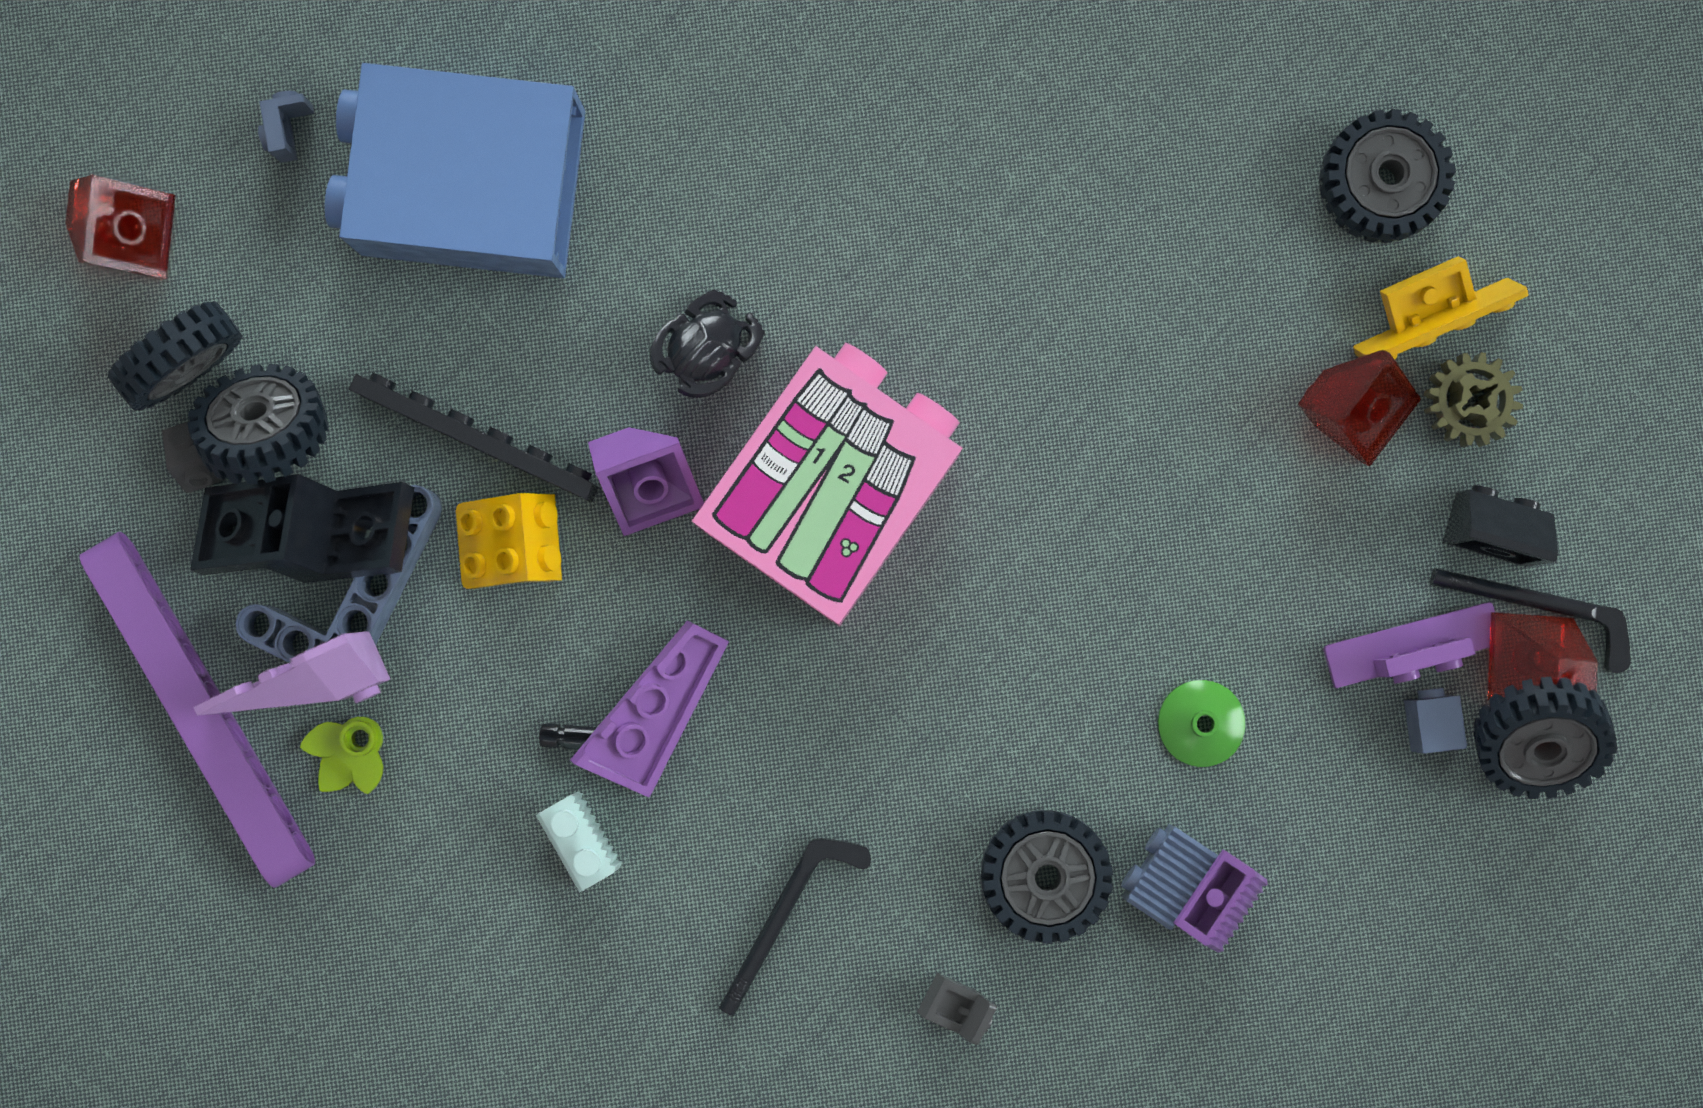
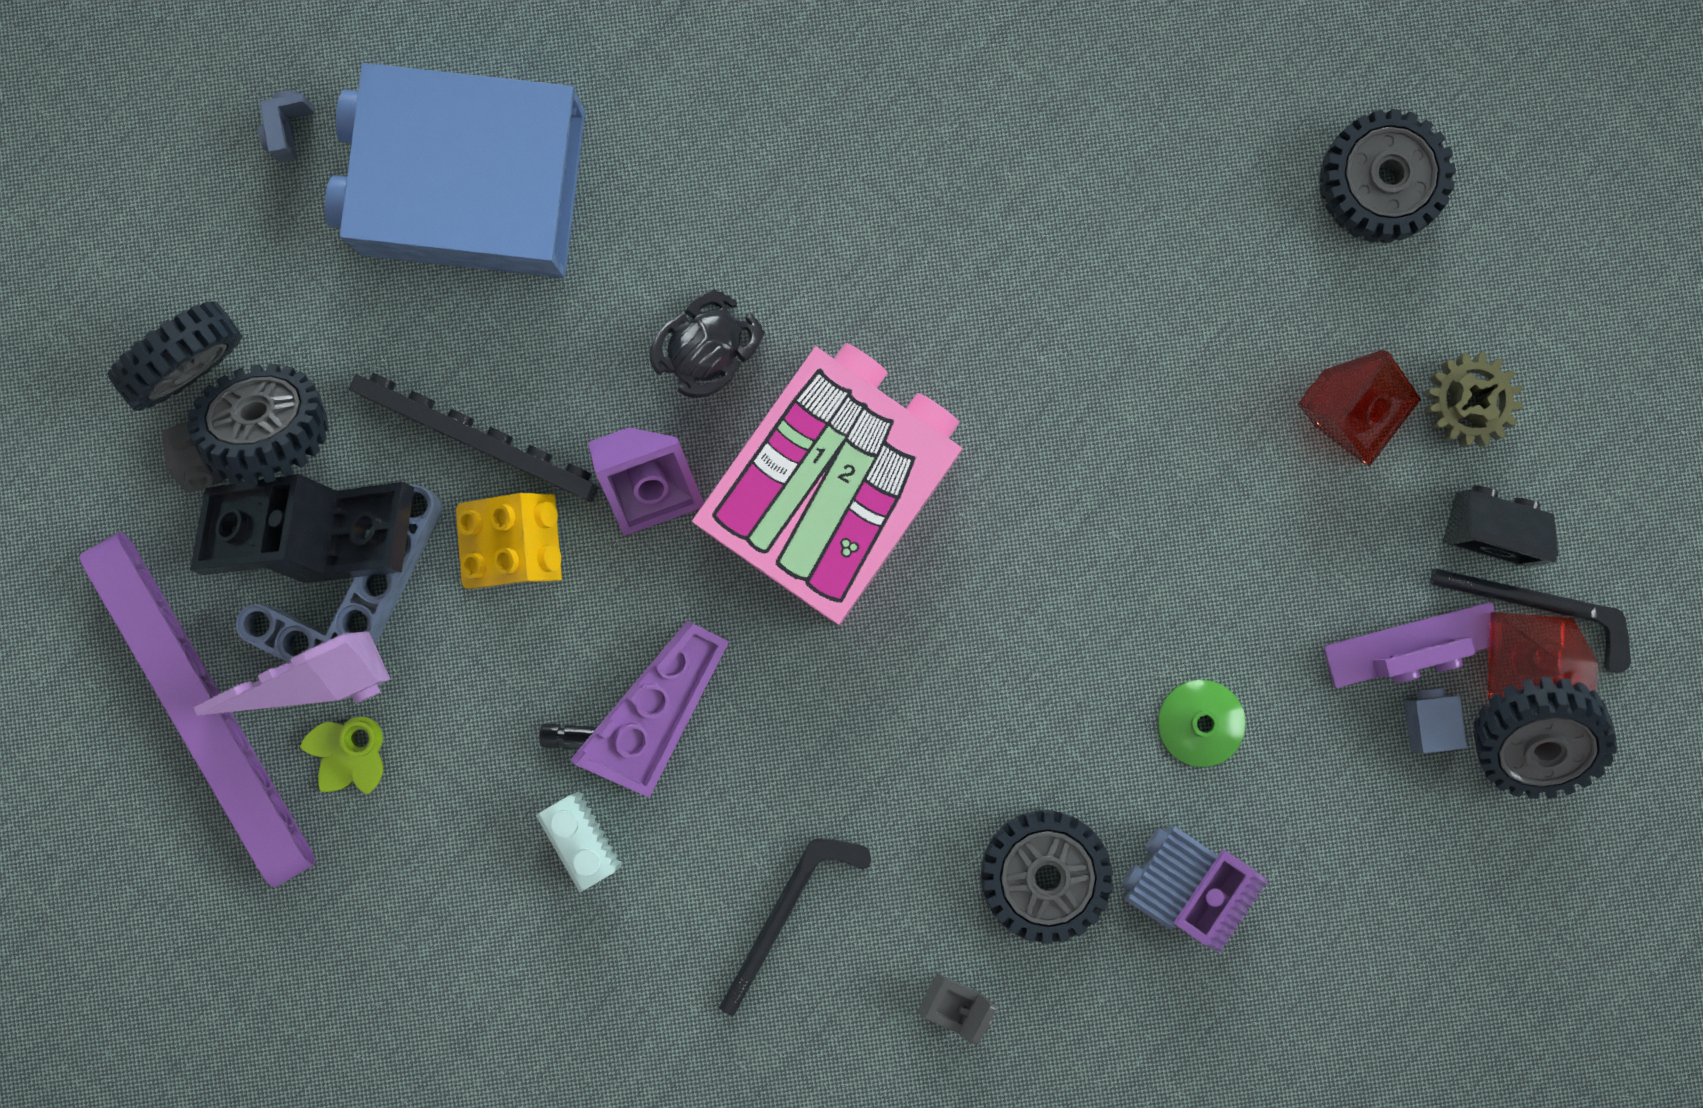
clear red slope [65,175,176,280] -> none
yellow bracket [1353,256,1529,365] -> none

